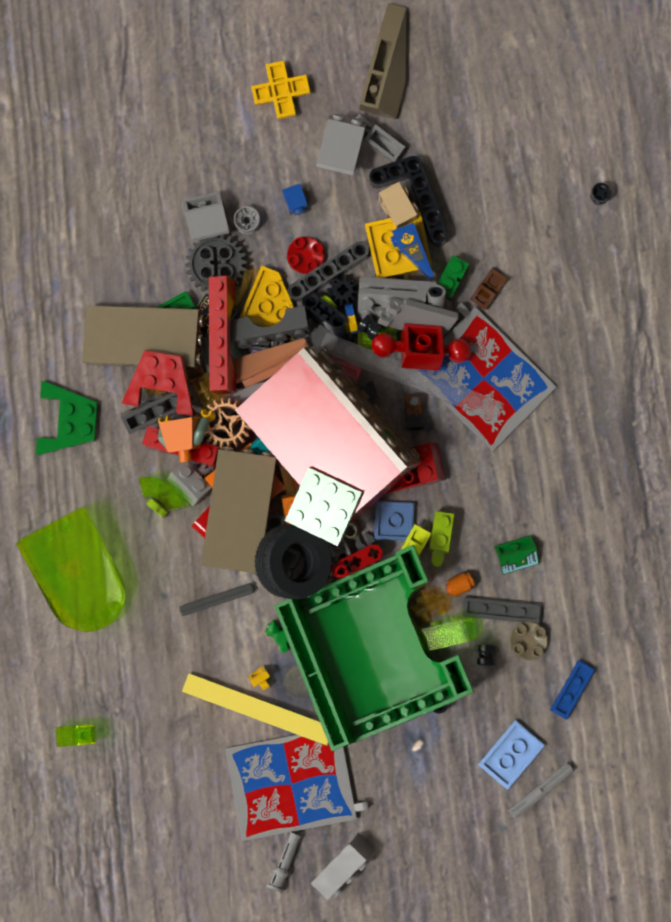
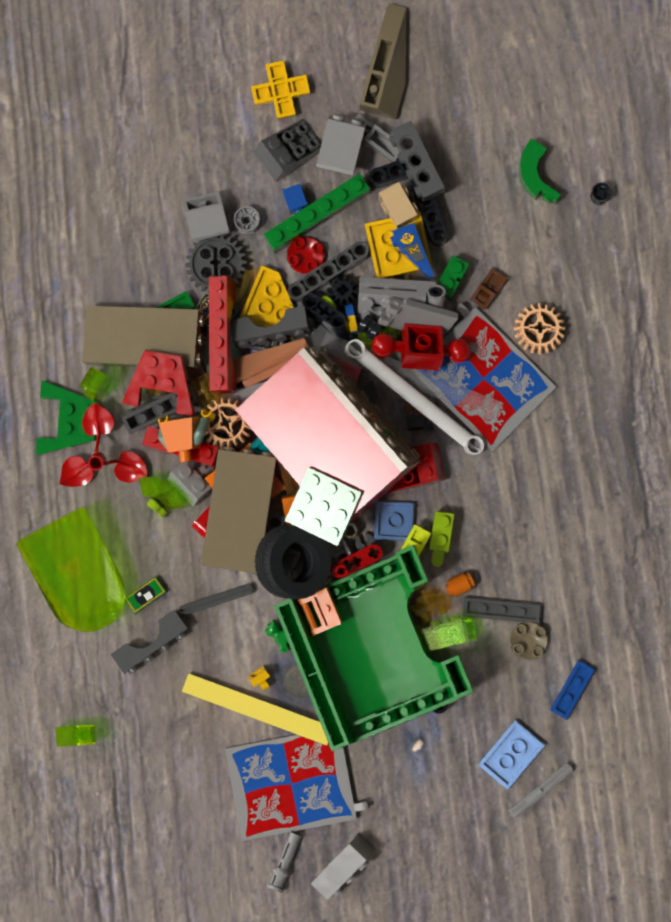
black wheel [476,645,497,666] -> none
green panel [494,535,539,574] -> none
none -> red plant [59,403,147,487]
none -> clear neon green brick [79,366,111,401]
none -> dark grey arch [110,610,189,674]
none -> tile [124,576,166,614]
none -> dark grey slope [253,119,321,182]
none -> green arch [264,173,370,254]
none -> orange plate [297,587,343,636]
none -> white piece [345,339,484,455]
none -> dark grey brick [389,121,445,202]
none -> light nougat gear [514,303,566,355]
none -> green arch [519,138,561,204]

